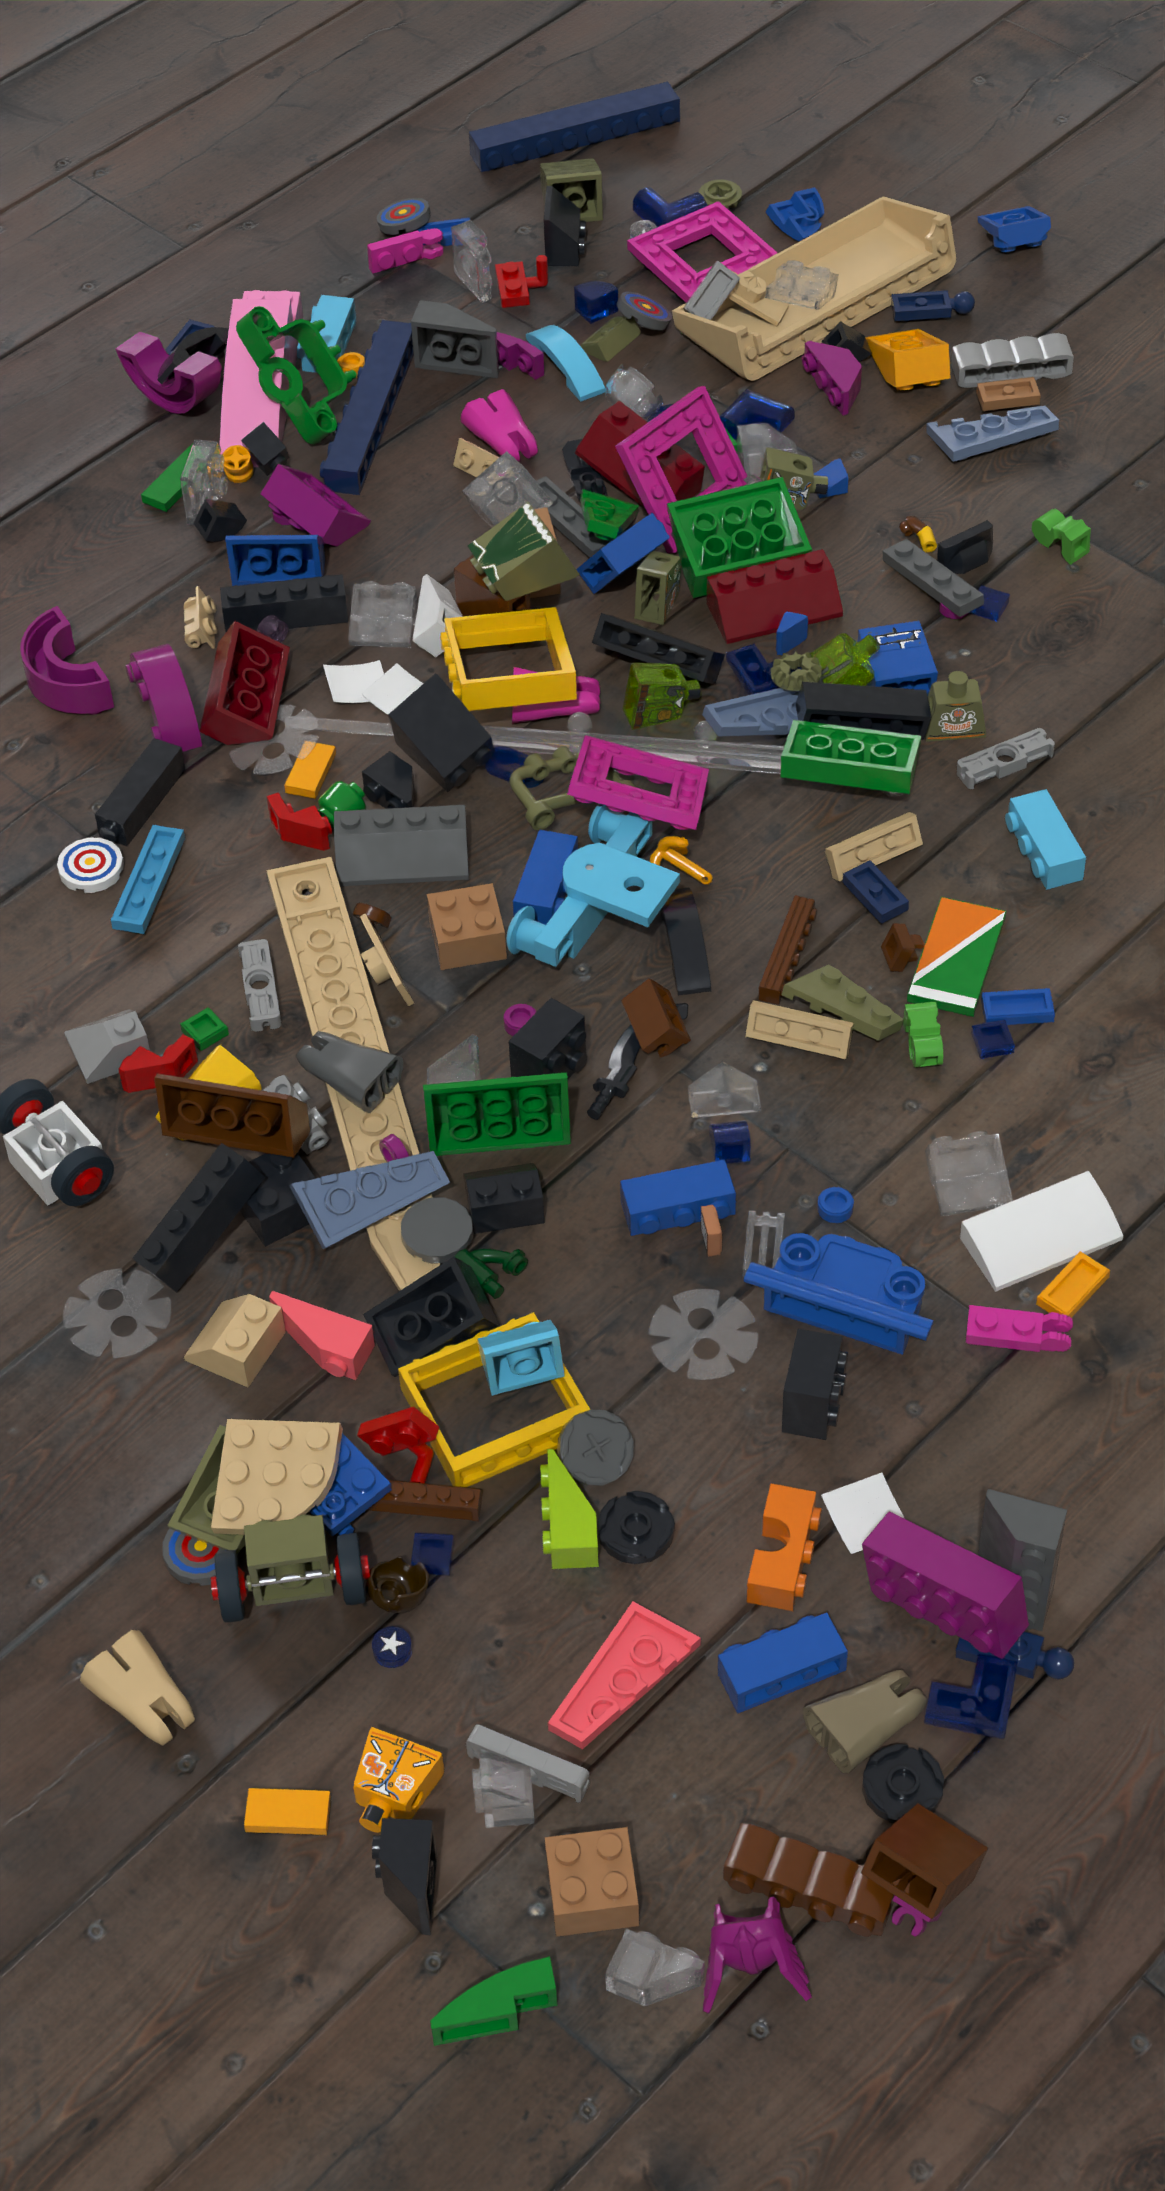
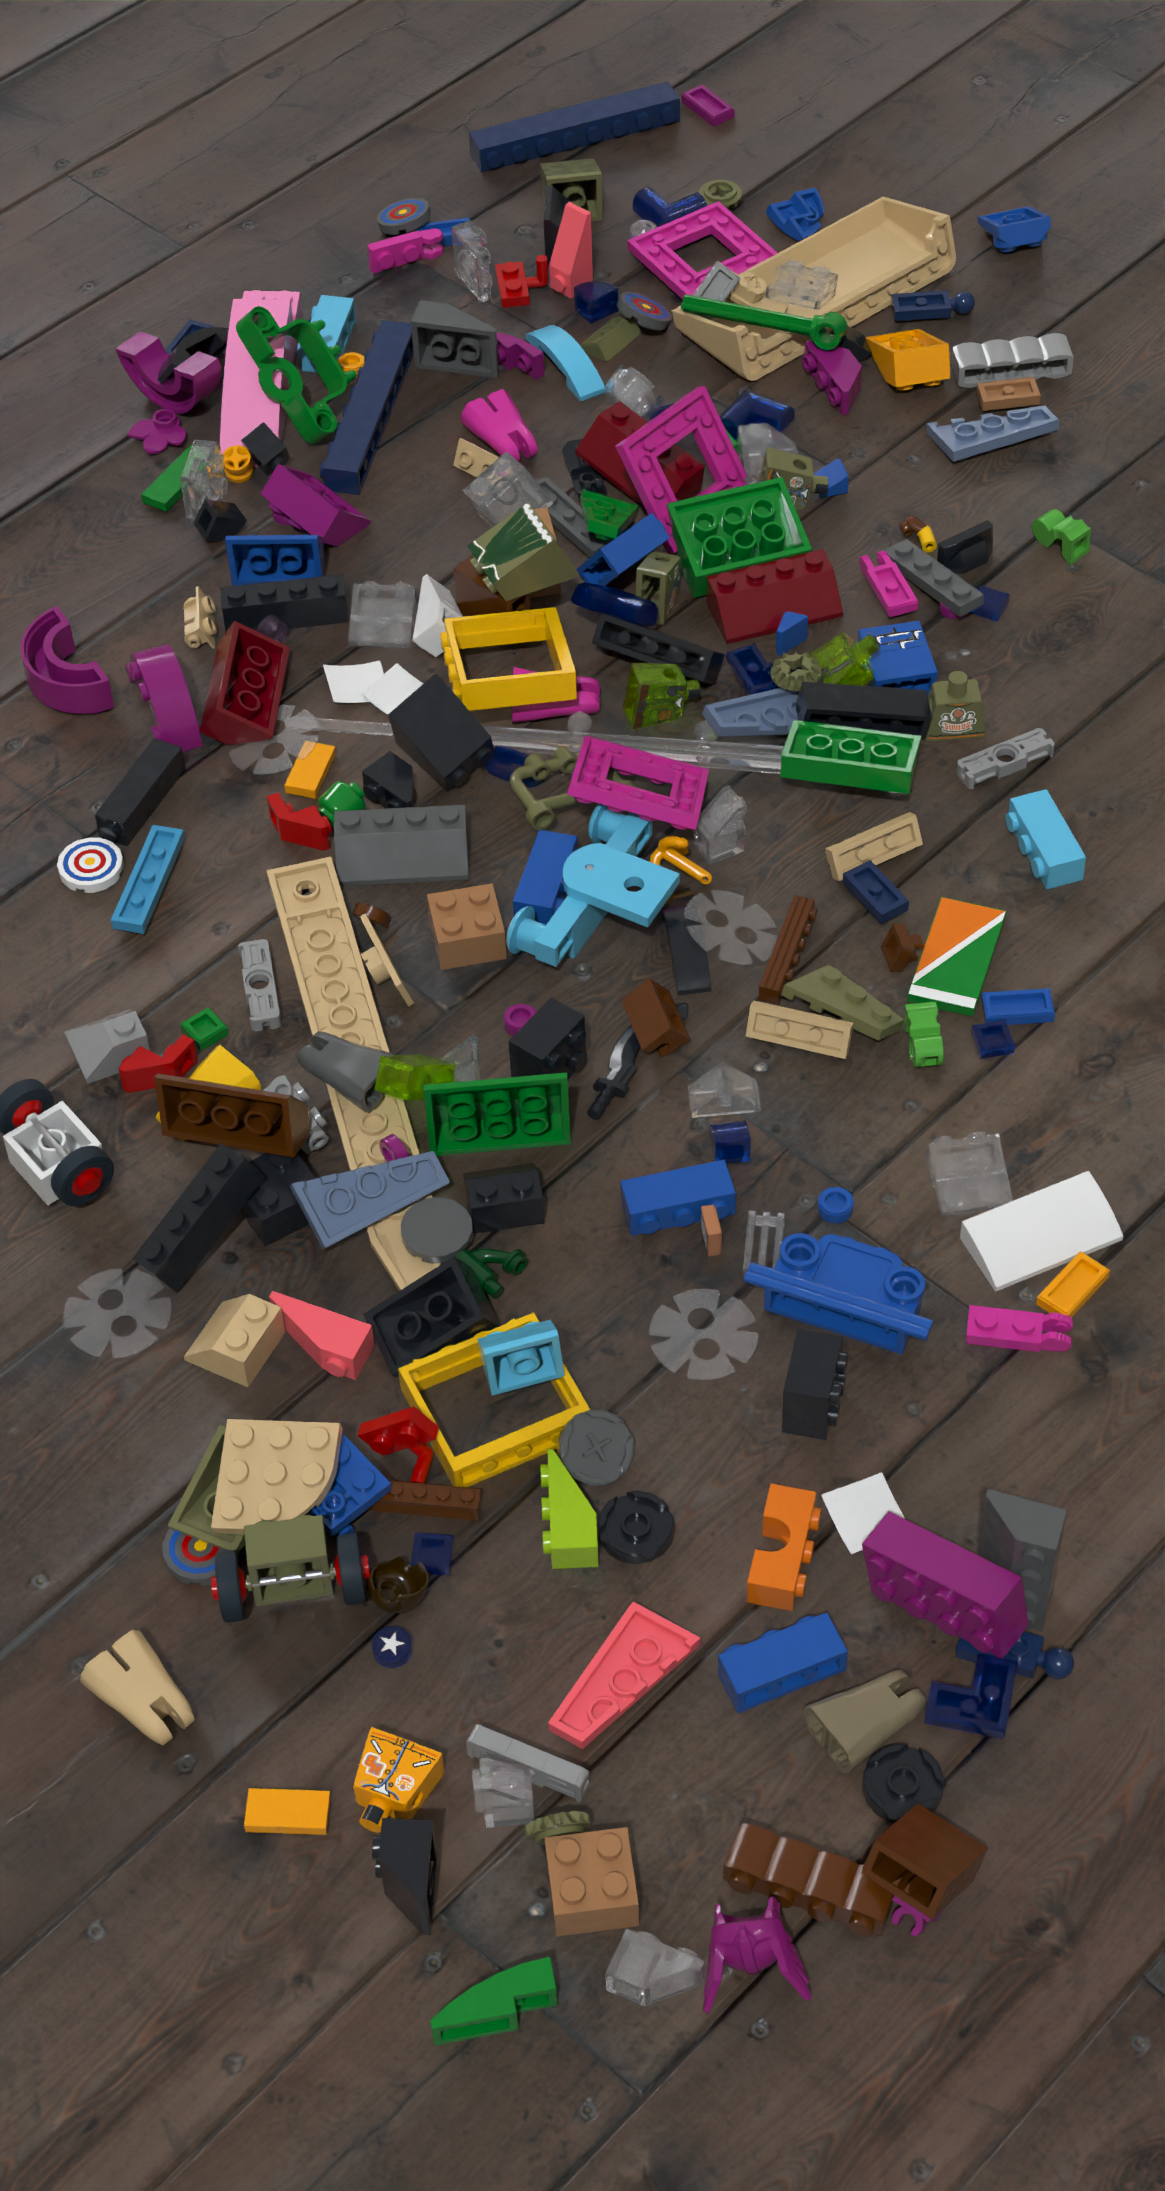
none -> magenta plate [128,409,186,454]
none -> clear neon green piece [375,1054,456,1100]
none -> olive gear [525,1810,591,1845]
none -> coral slope [549,202,593,299]
none -> clear blue brick [571,582,658,626]
none -> magenta tile [681,85,735,127]
none -> green piece [681,294,848,350]
none -> clear piece [684,890,778,965]
none -> clear slope [694,785,747,865]
none -> dark pink hinge [859,551,918,618]

